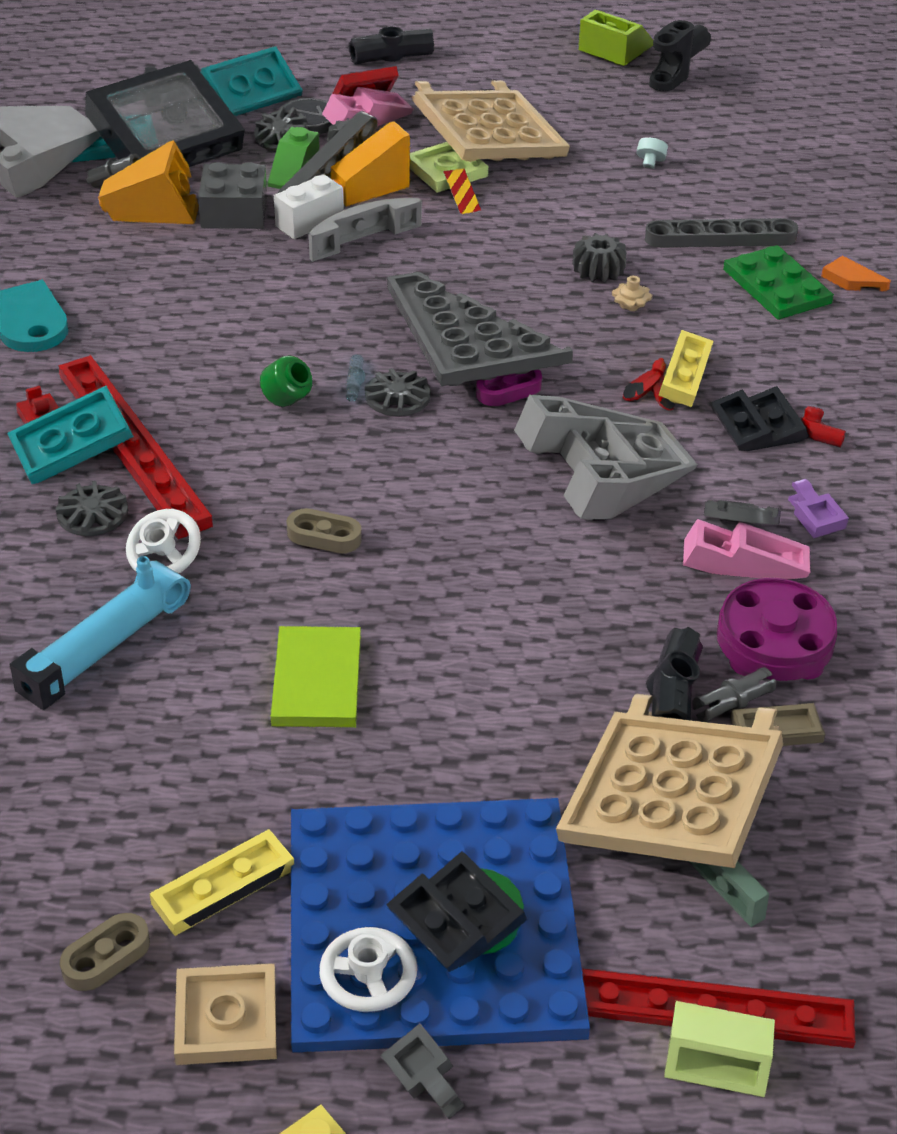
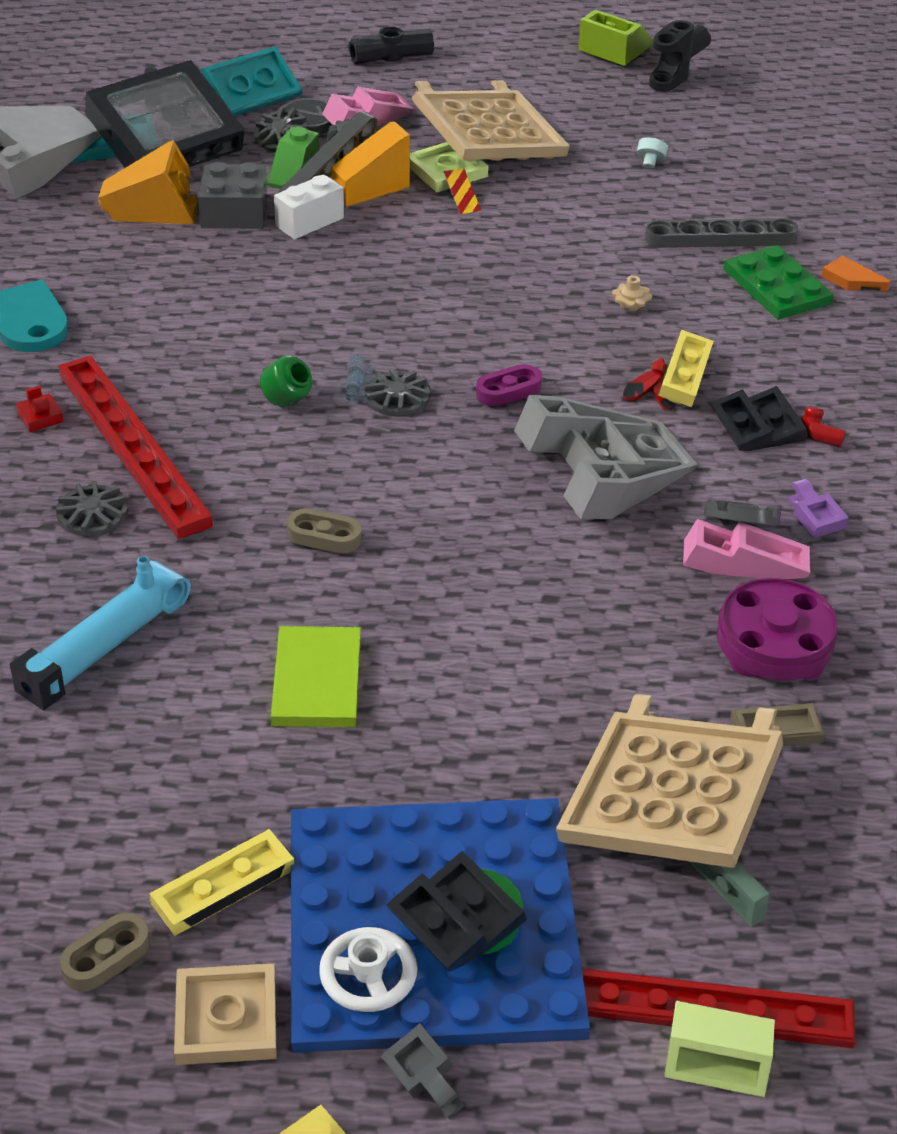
teal tile [7,386,133,484] -> none
dark grey axle [86,154,141,188] -> none
white piece [126,509,201,574] -> none
light grey slope [309,198,422,262] -> none
red tile [332,66,399,97] -> none
dark grey wing [387,272,573,386] -> none
dark grey gear [572,233,627,283] -> none
black piece [646,627,703,720] -> none
dark grey pin [692,667,776,722] -> none

